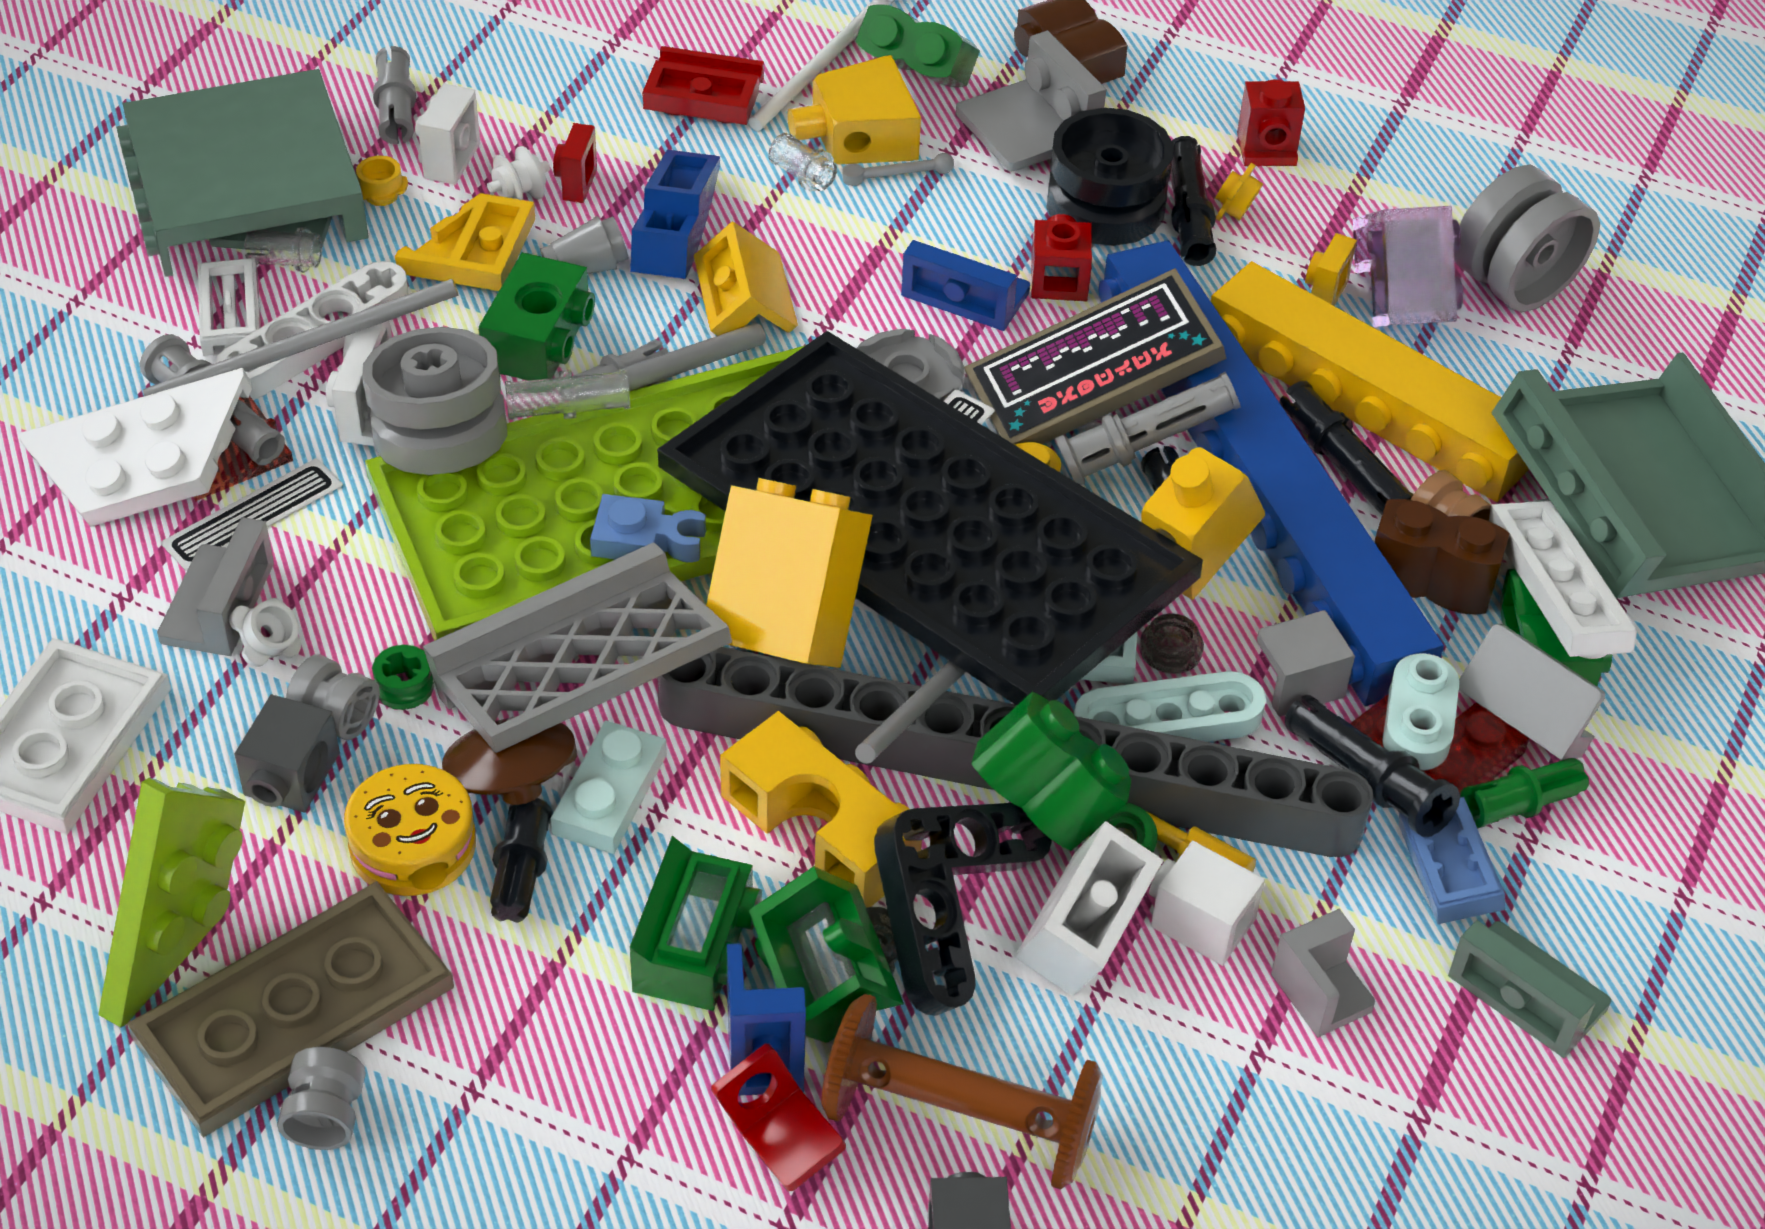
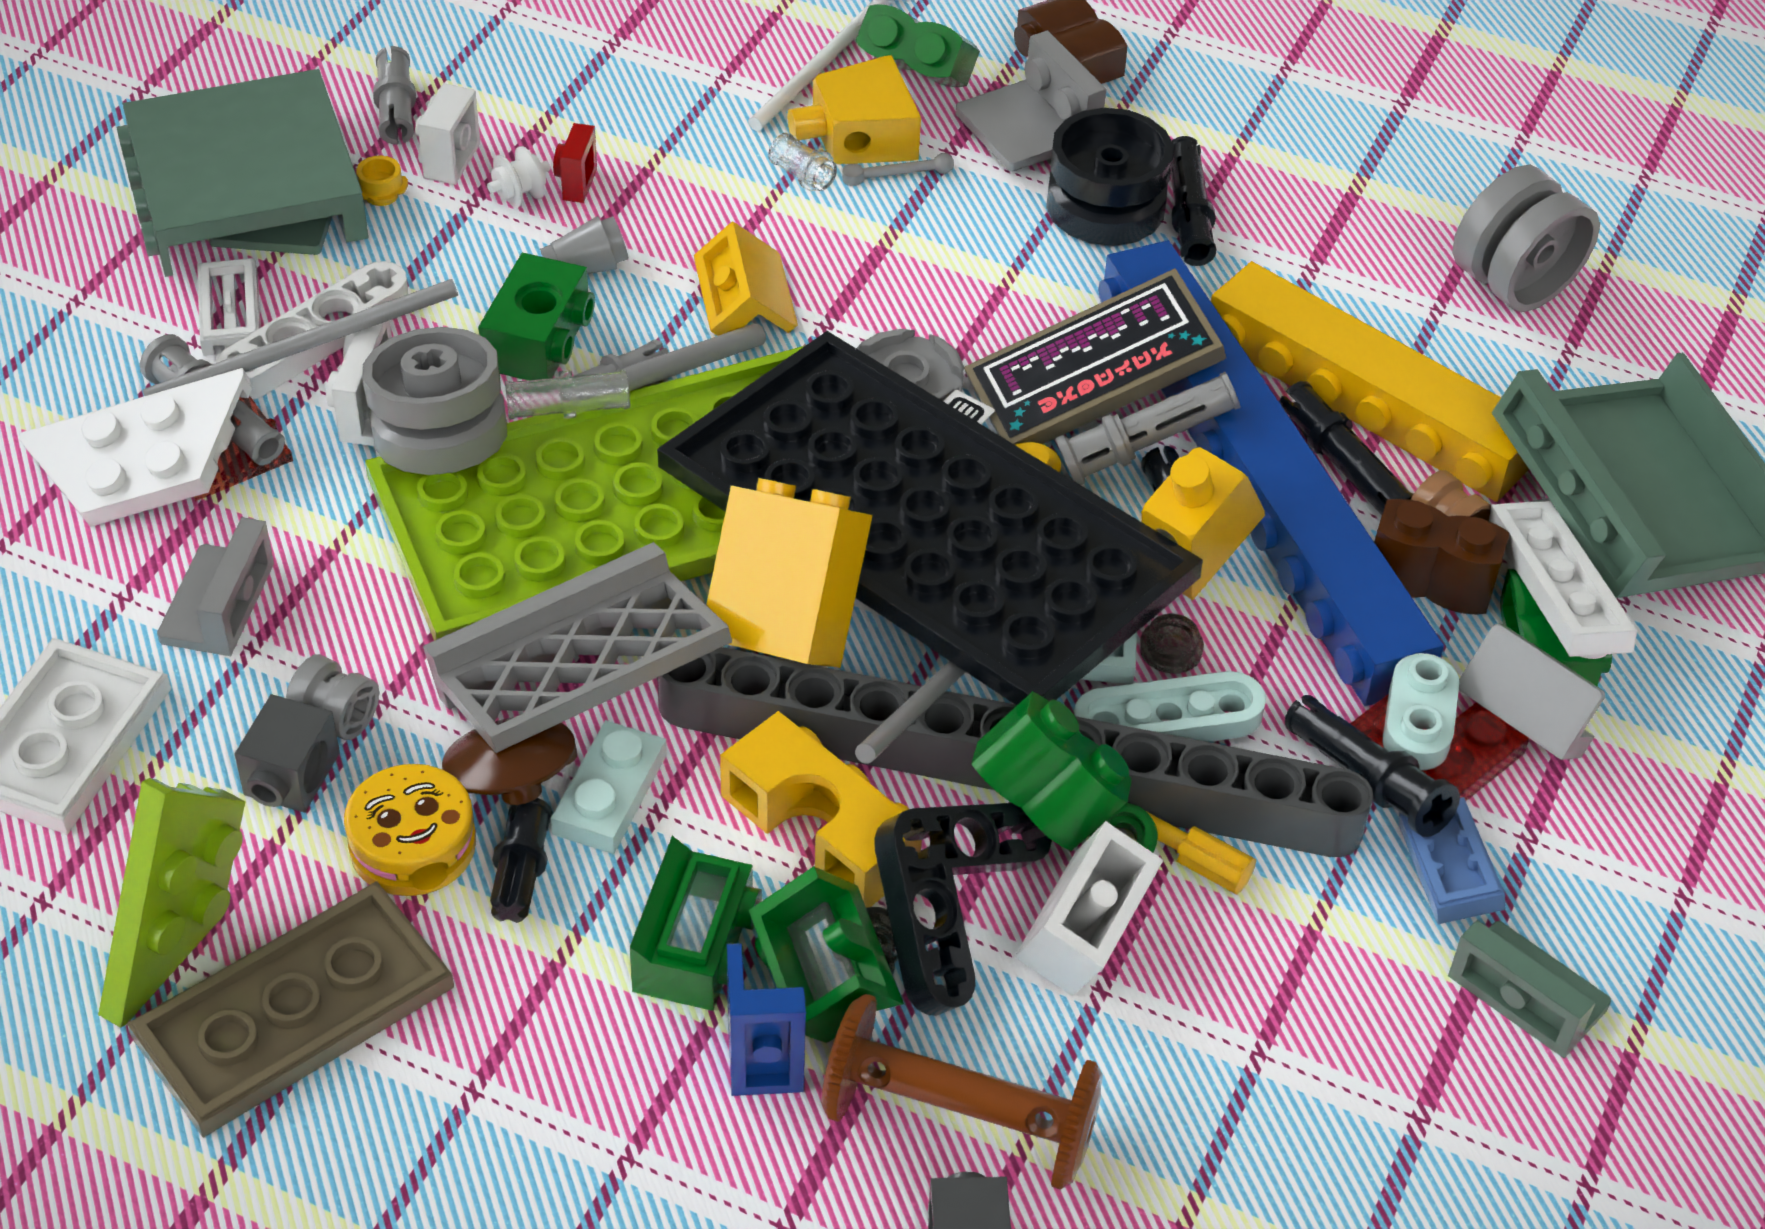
sticker [160,458,343,571] -> none
white plate [229,598,301,667] -> none
clear pin [244,227,322,273] -> none
light grey wheel [277,1047,366,1150] -> none
green bush [372,644,434,710] -> none
yellow wing [395,193,535,291] -> none
medium blue plate [590,494,706,562] -> none
blue slope [630,149,721,279] -> none
red plate [642,46,764,125] -> none
red bracket [711,1043,846,1191] -> none
blue panel [901,240,1030,331] -> none
red brick [1031,214,1092,302] -> none
white brick [1149,840,1265,966] -> none
yellow plate [1215,163,1263,221] -> none
red brick [1237,79,1305,166] -> none
light grey panel [1257,610,1355,716] -> none
light grey panel [1271,908,1375,1038] -> none
yellow plate [1305,233,1357,306] -> none
clear purple brick [1353,206,1463,328] -> none
green axle [1460,758,1589,829] -> none

